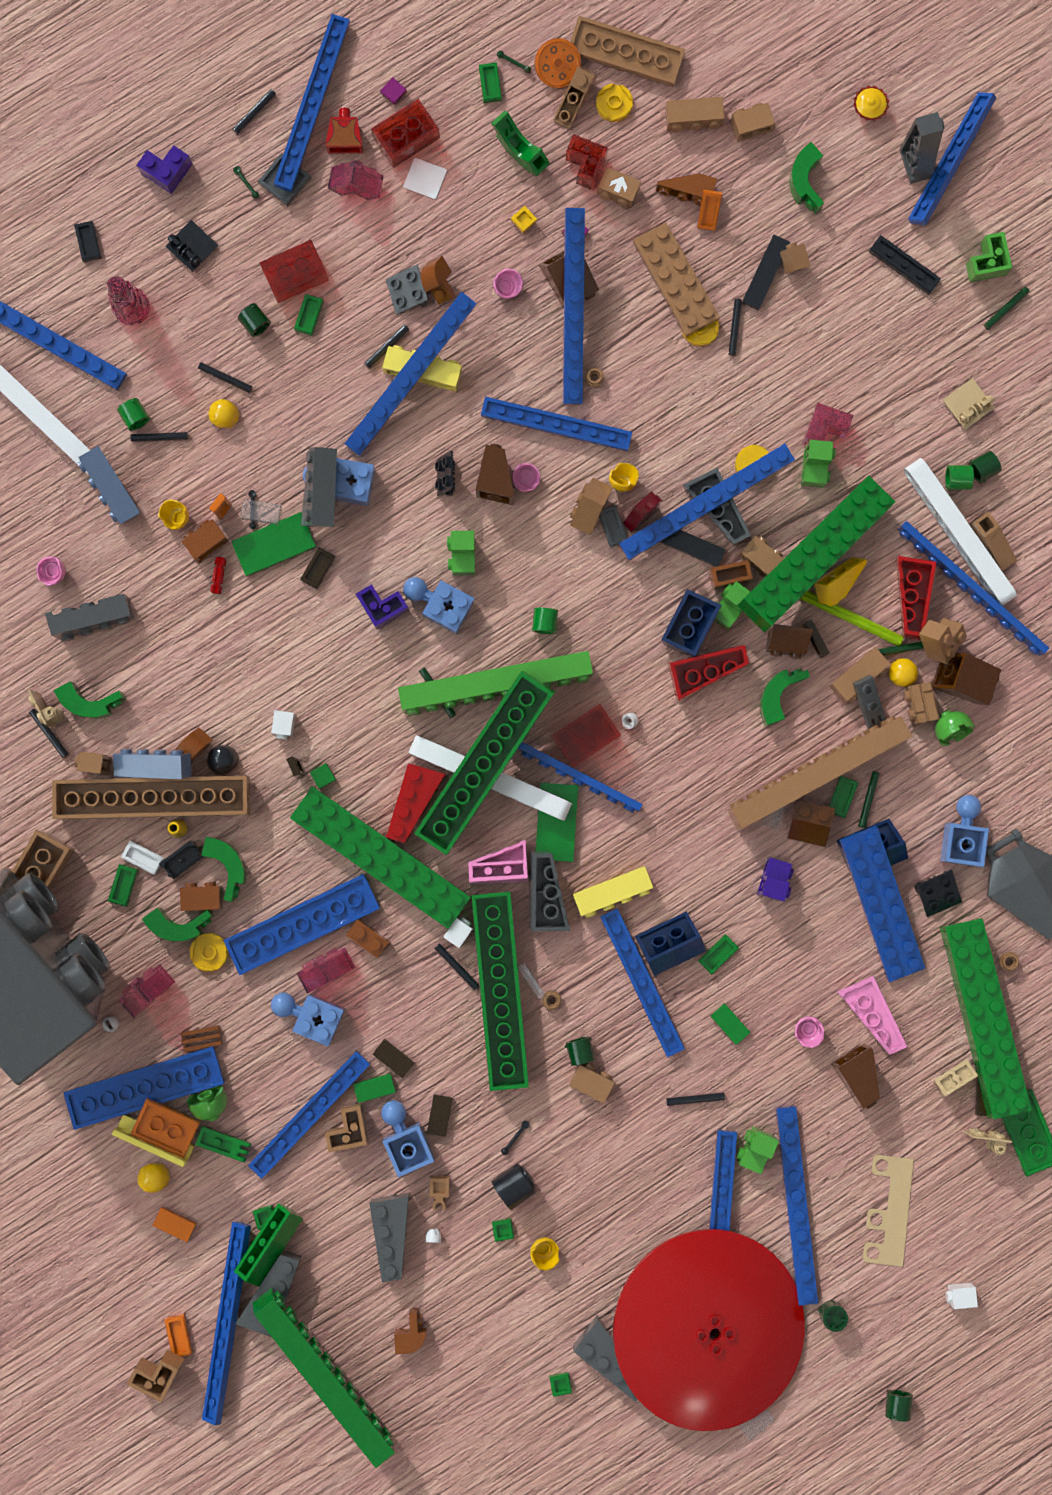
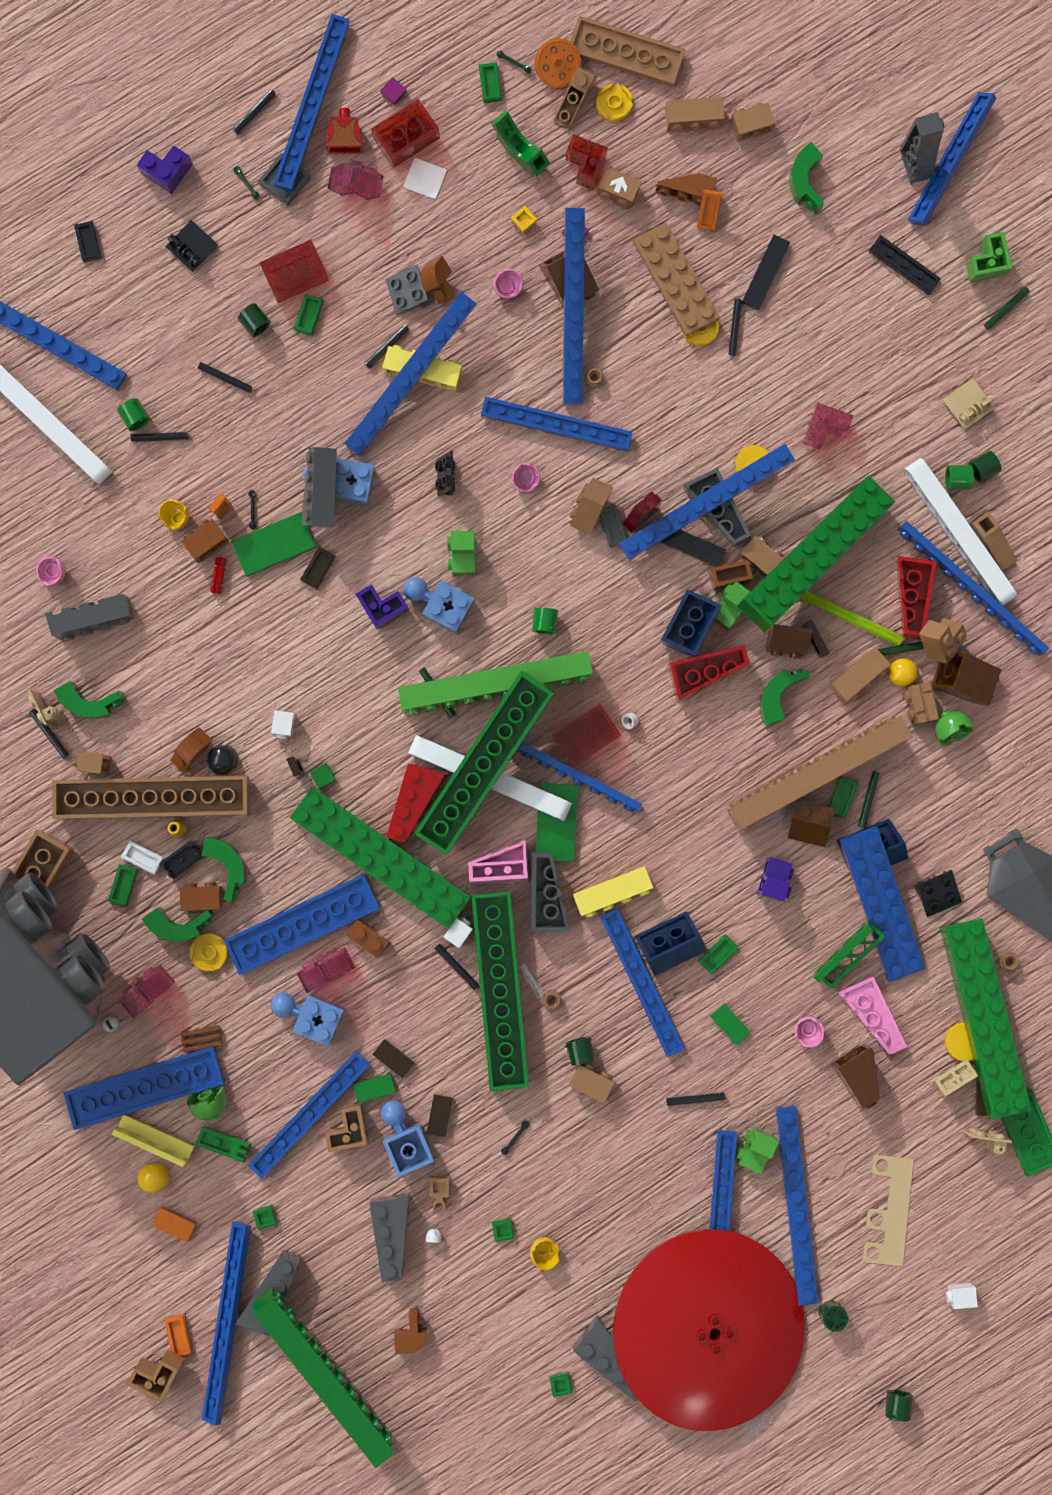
sand blue brick [77,446,140,524] -> none
clear pink cone [107,276,150,325] -> none
brick [113,749,192,779] -> none
orange tile [130,1098,201,1158] -> none
yellow hair [208,399,240,428] -> none
green brick [234,1203,303,1287] -> none
clear tile [240,499,282,525] -> none
reddish brown slope [475,444,514,505] -> none
black piece [491,1163,537,1211] -> none
yellow hair [609,463,639,492] -> none
medium nougat brick [780,242,811,274] -> none
bright green brick [801,439,836,488] -> none
yellow slope [814,557,867,606] -> none
yellow piece [853,85,890,121] -> none
dark grey hinge [853,675,886,729] -> none
medium blue brick [940,795,989,867] -> none
none -> green fence [814,919,886,989]
none -> yellow tile [944,1022,973,1061]

